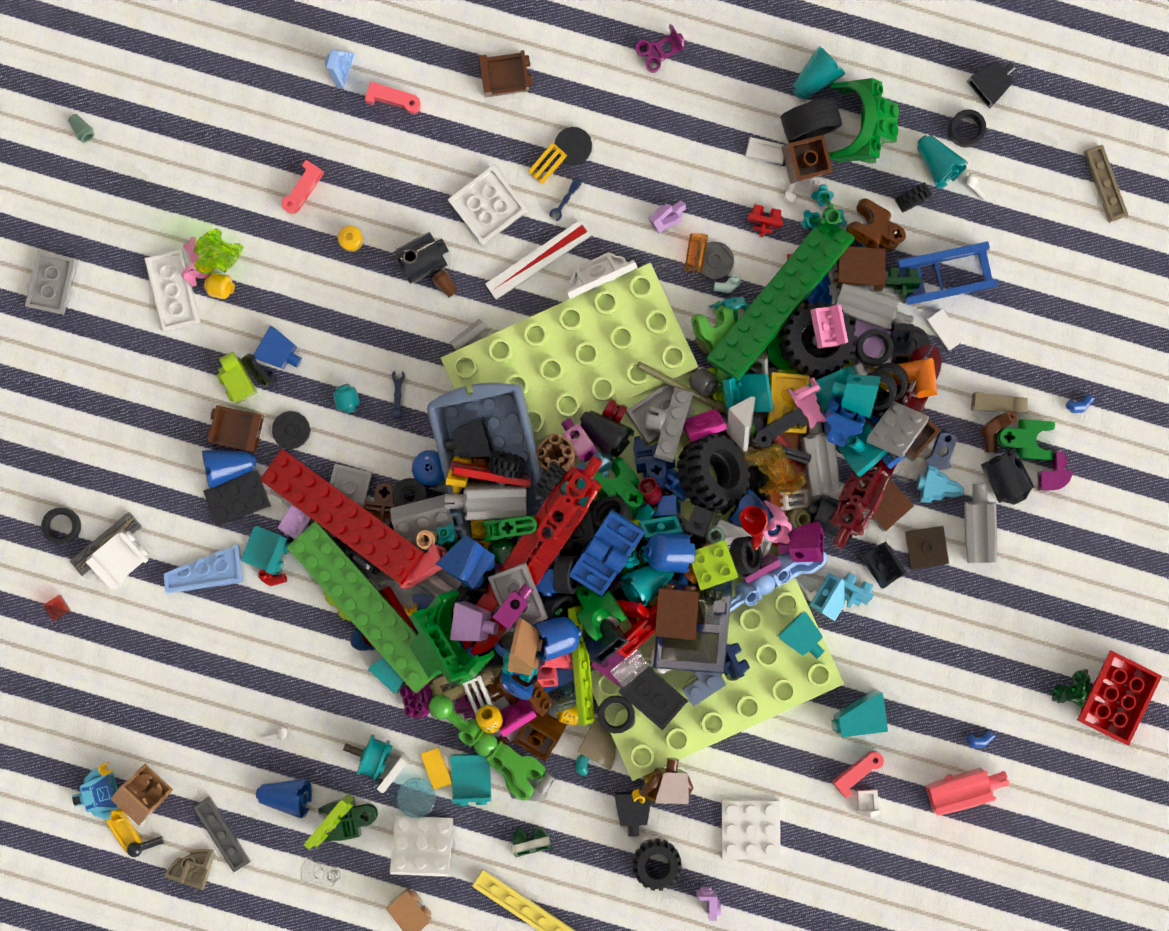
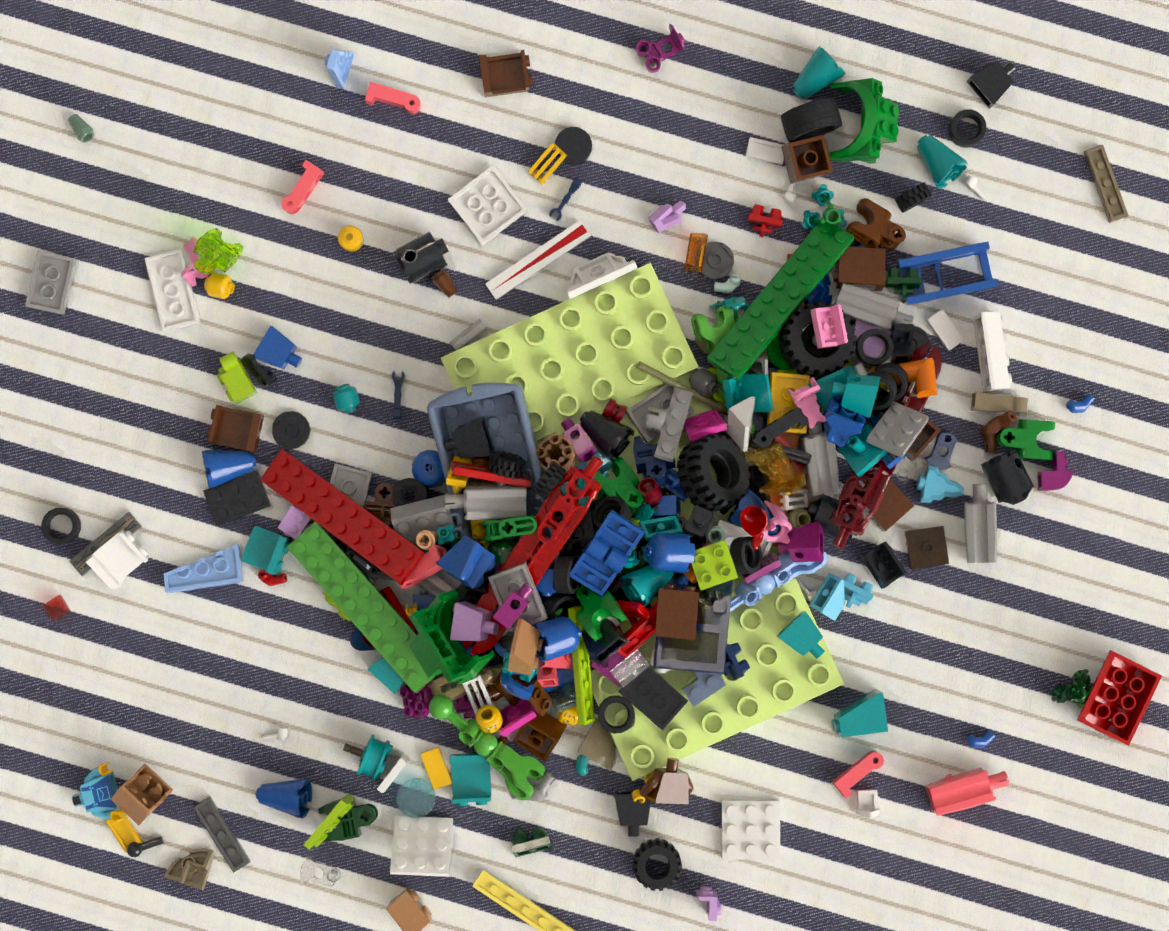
none -> white slope [973,312,1012,393]

